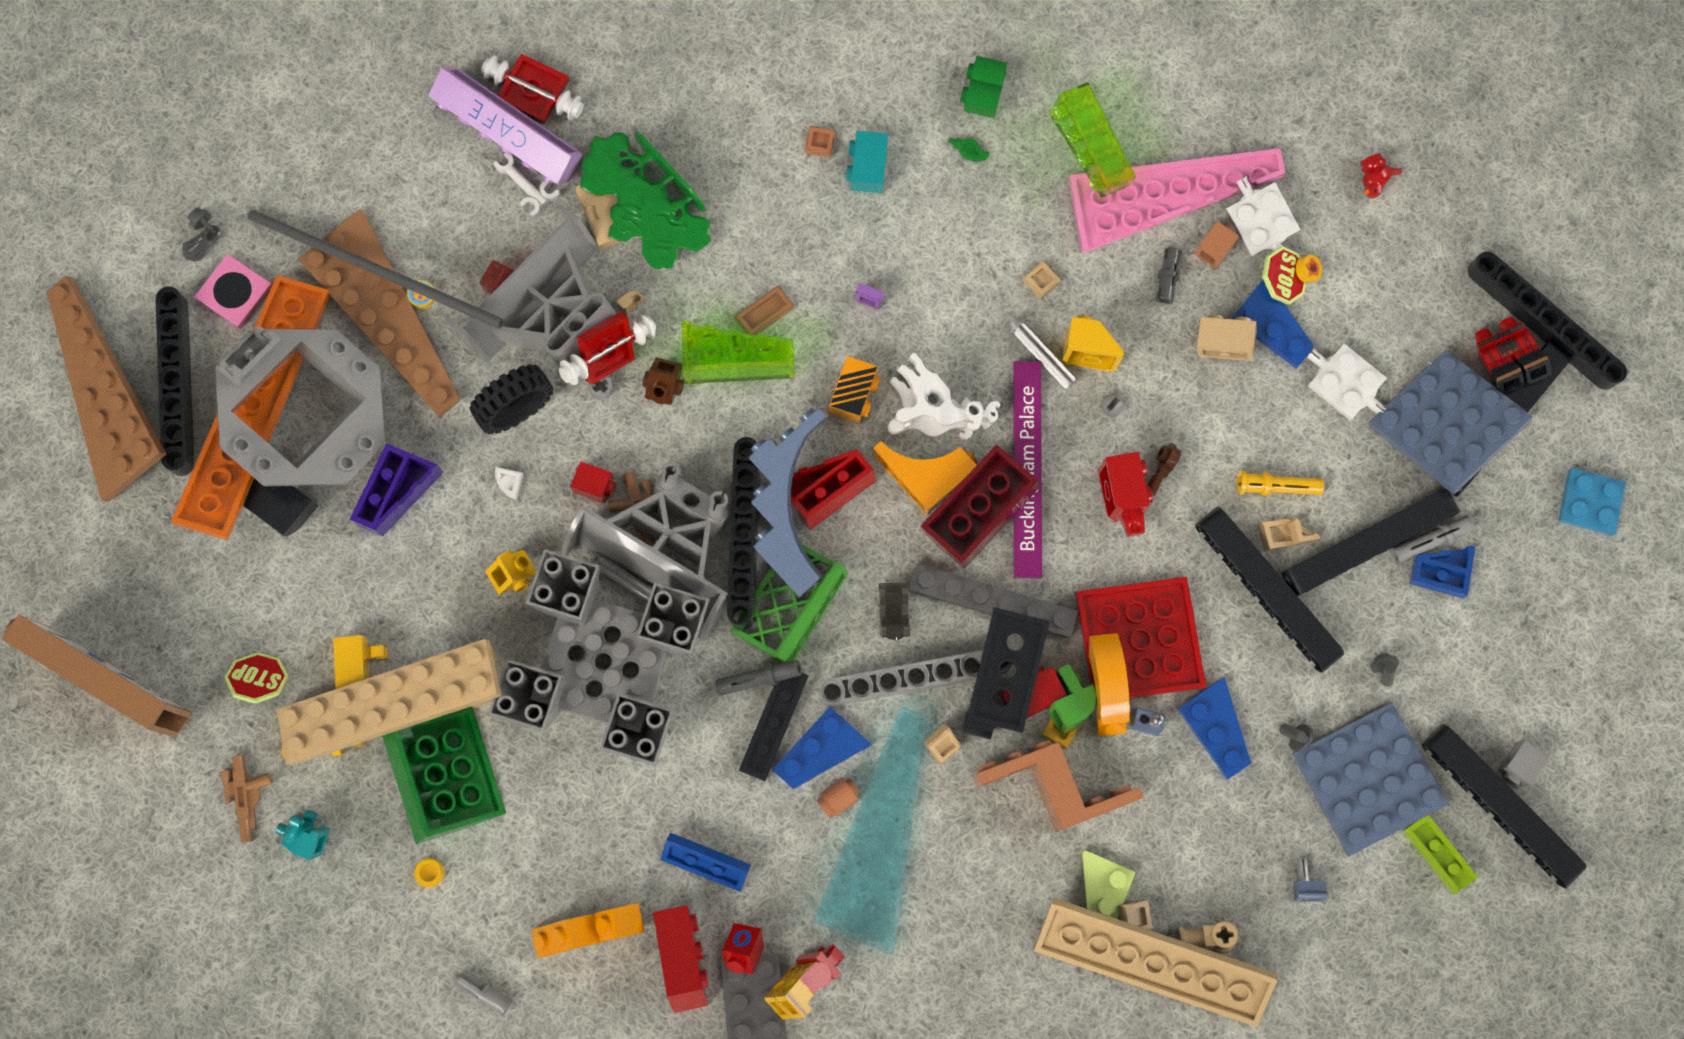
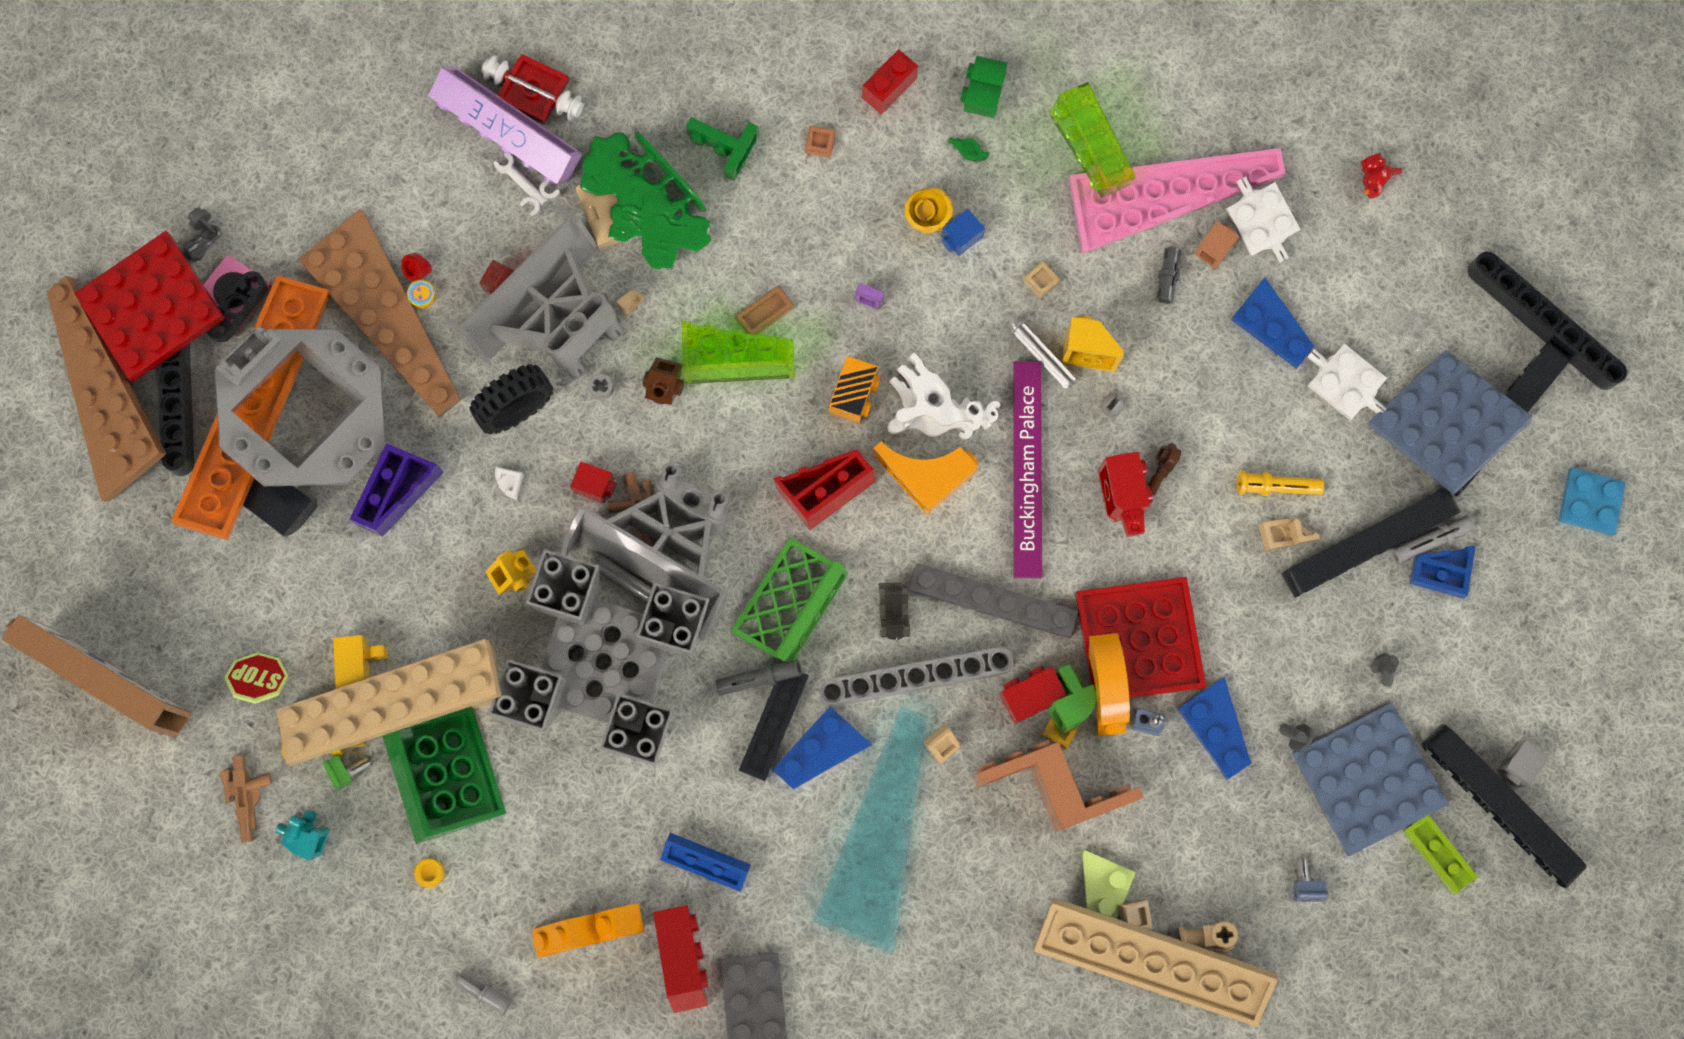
dark grey piece [248,210,504,329] -> none
red plate [559,311,656,385] -> none
red brick [722,923,764,974] -> none
black beam [727,437,760,631] -> none
sand blue arch [748,408,829,597] -> none
hips [764,945,845,1019] -> none
nougat brick [816,777,860,818] -> none
teal brick [846,130,888,193] -> none
dark red brick [920,444,1039,569] -> none
black hinge [962,607,1050,740] -> none
black beam [1195,507,1344,673] -> none
tan brick [1197,315,1257,361] -> none
piece [1262,246,1306,305] -> none
yellow tile [1296,255,1322,283] -> none
hips [1475,317,1552,395] -> none
none -> red plate [74,231,225,382]
none -> black beam [206,271,268,342]
none -> bright green piece [322,755,371,791]
none -> red tile [401,253,432,281]
none -> green bracket [686,117,759,181]
none -> red brick [862,49,918,114]
none -> yellow hair [904,187,954,234]
none -> blue brick [941,209,985,256]

